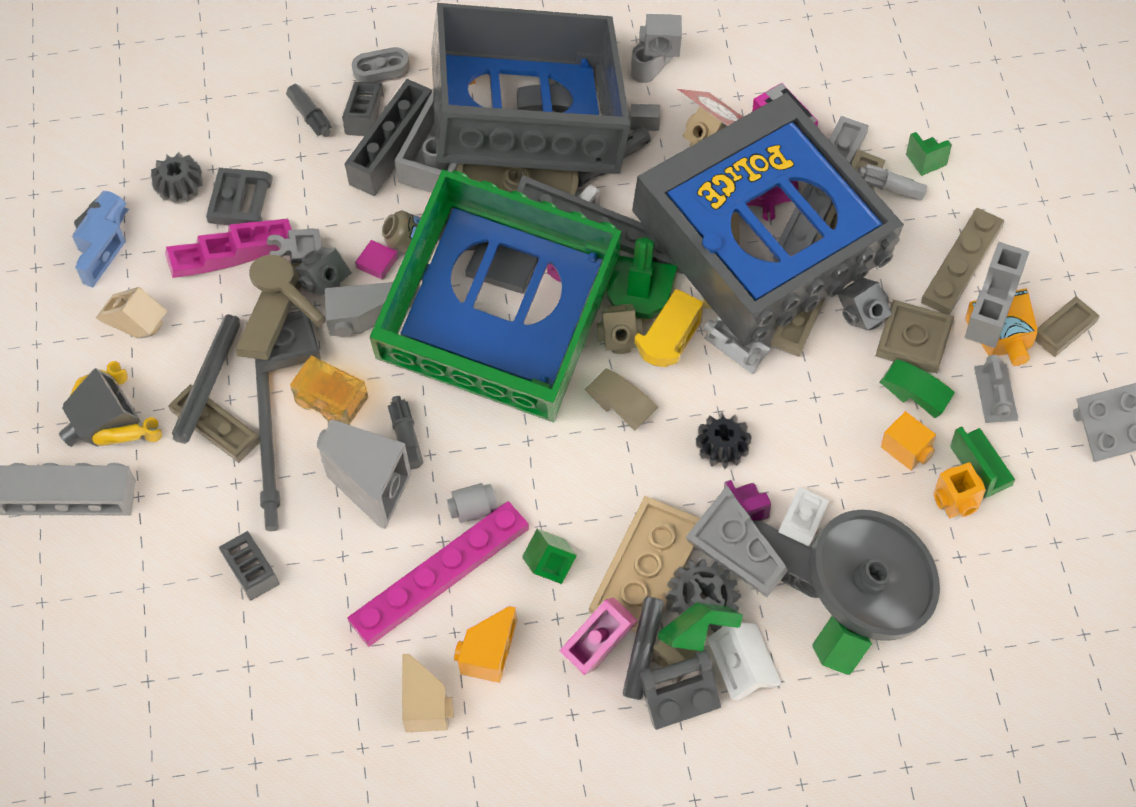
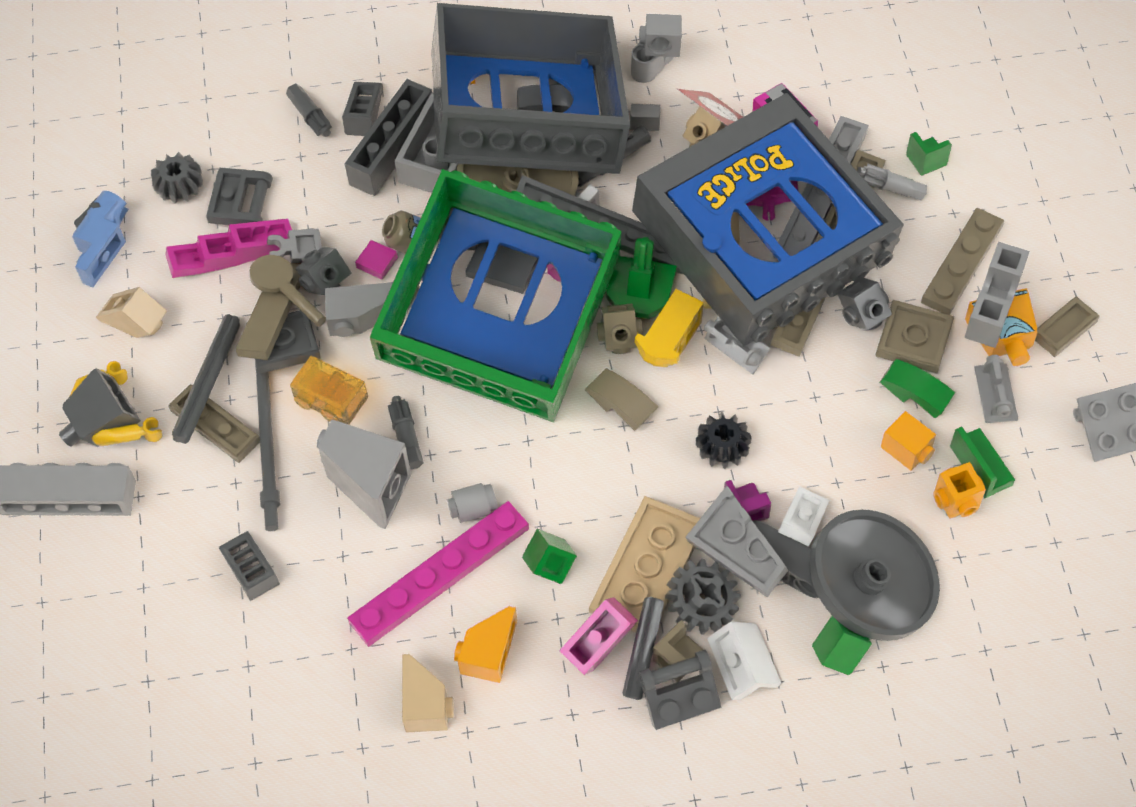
light grey plate [351,47,410,82] -> none
green slope [657,602,743,651] -> none

